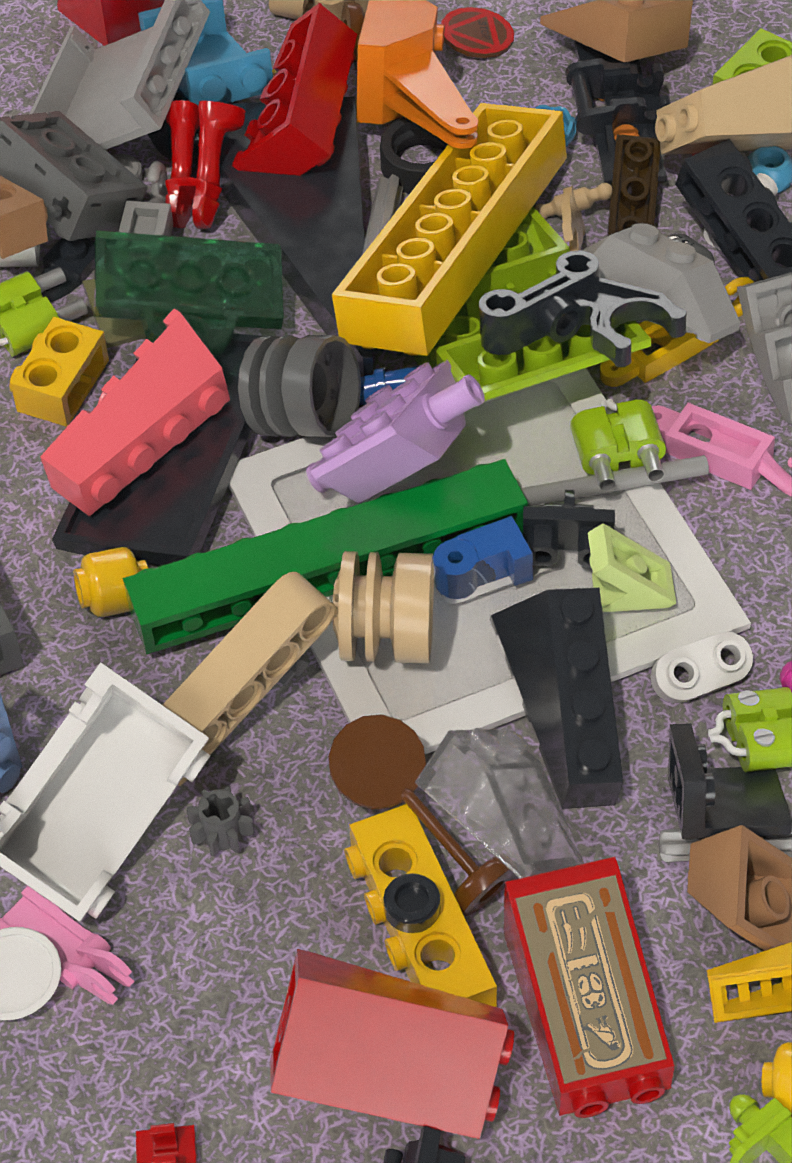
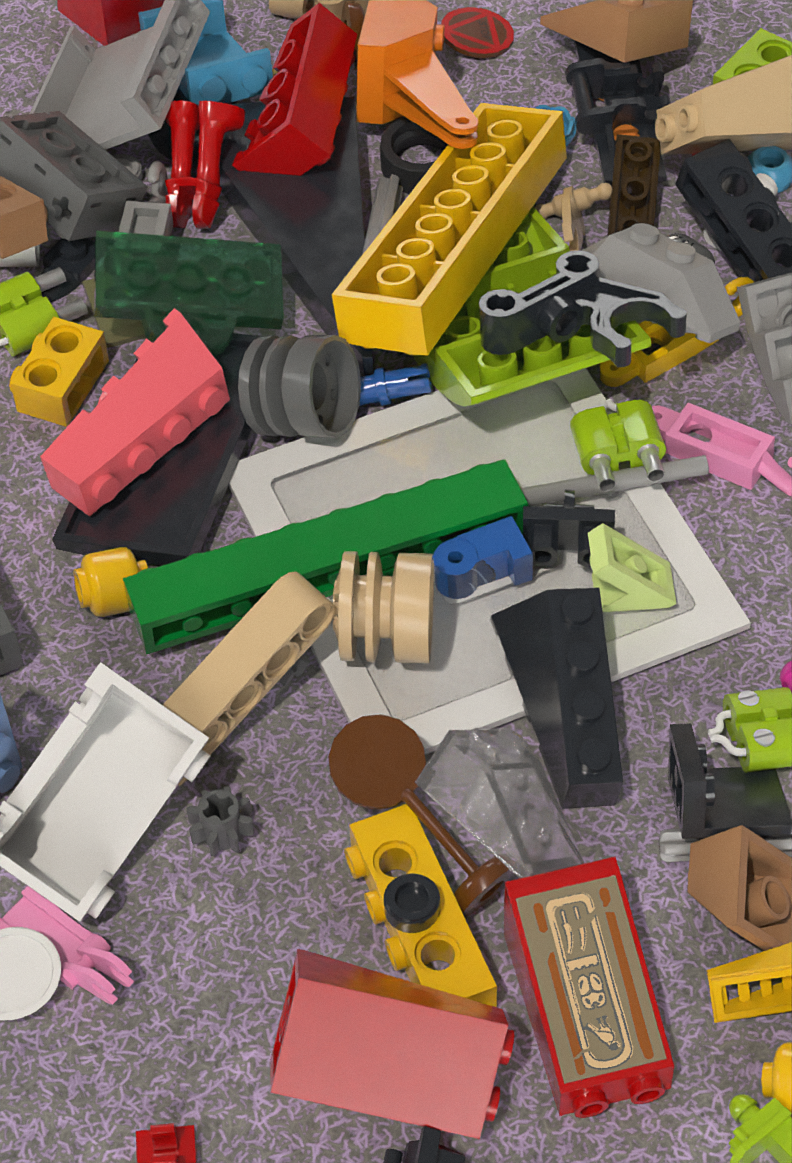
lavender slope [306,360,485,504] -> none
white plate [651,632,753,703] -> none

